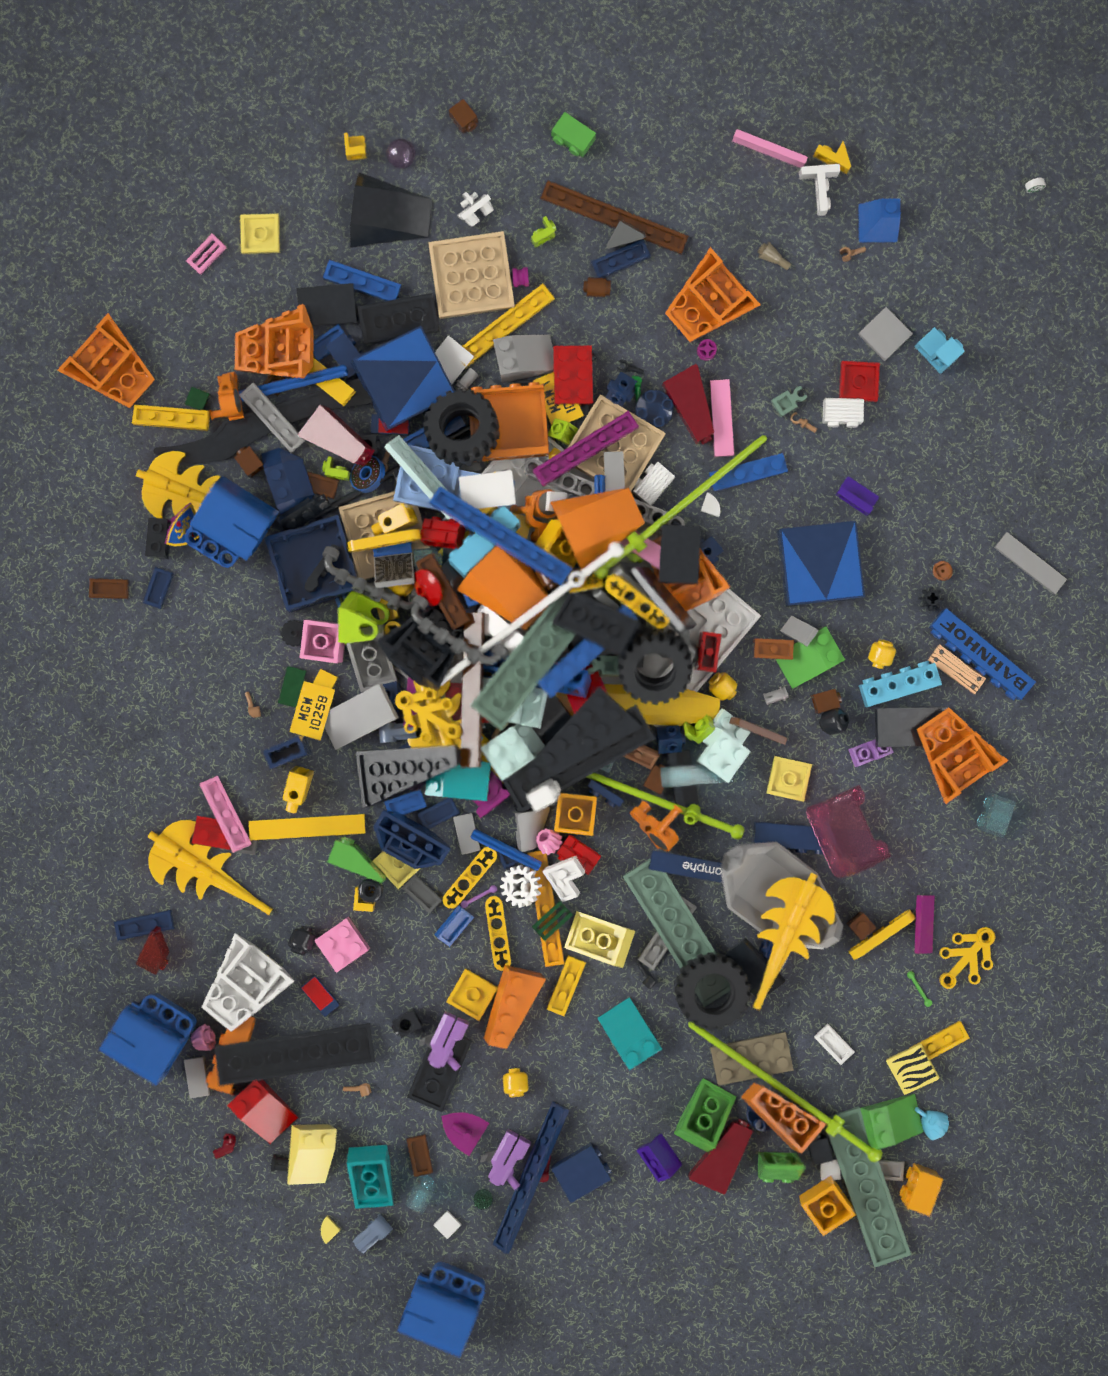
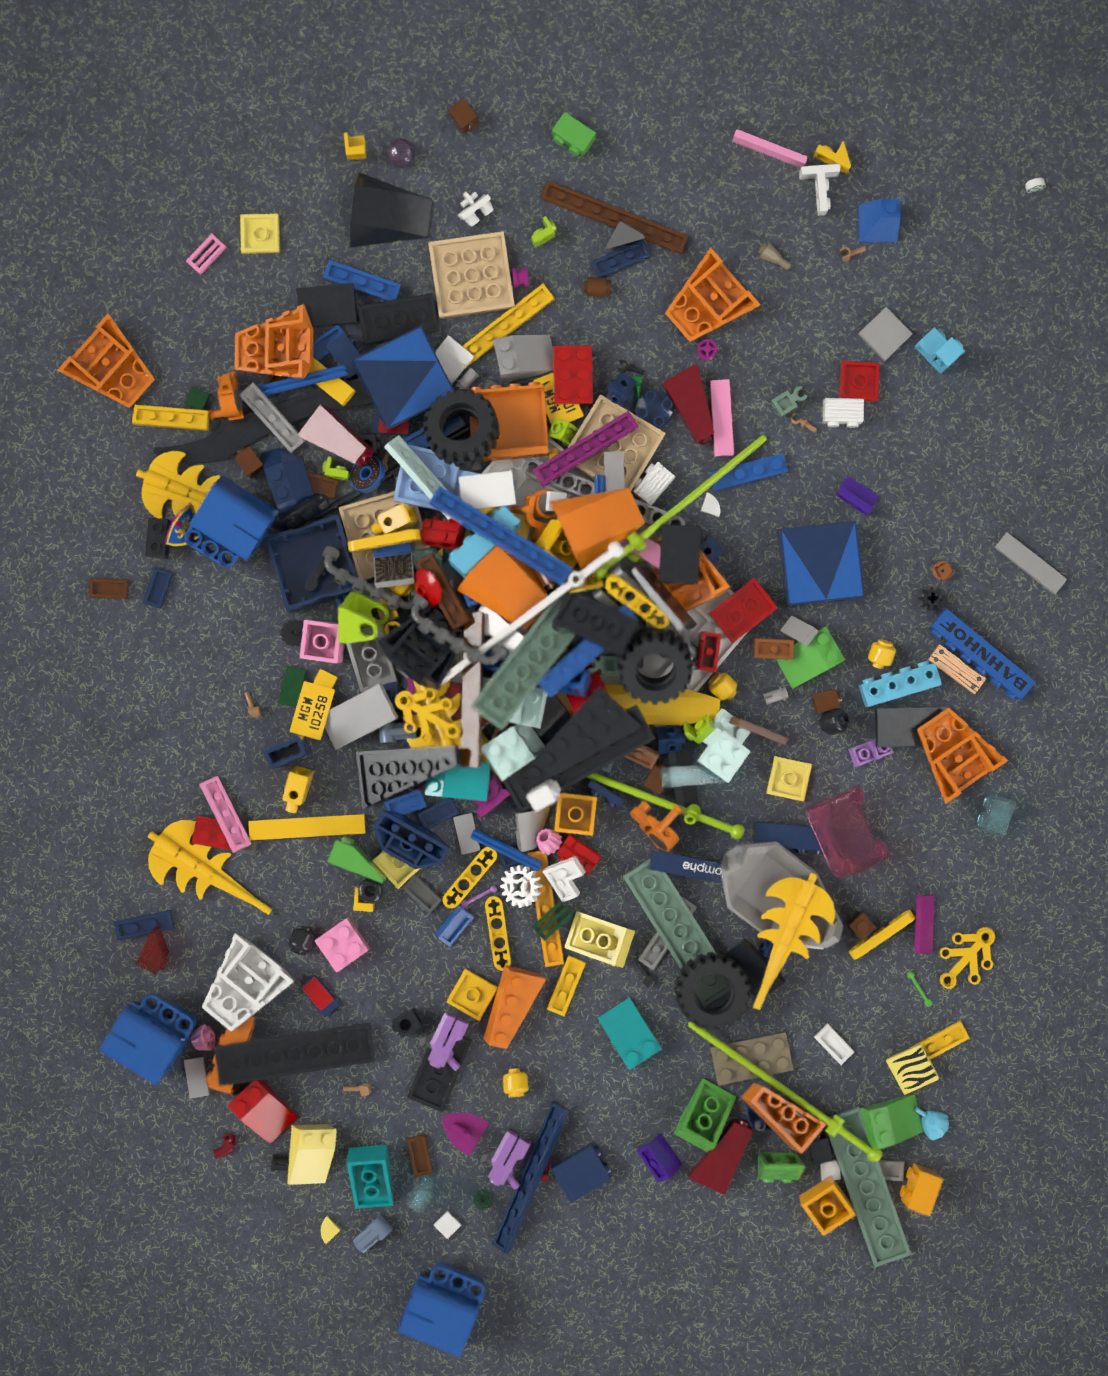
none -> red plate [708,578,778,643]

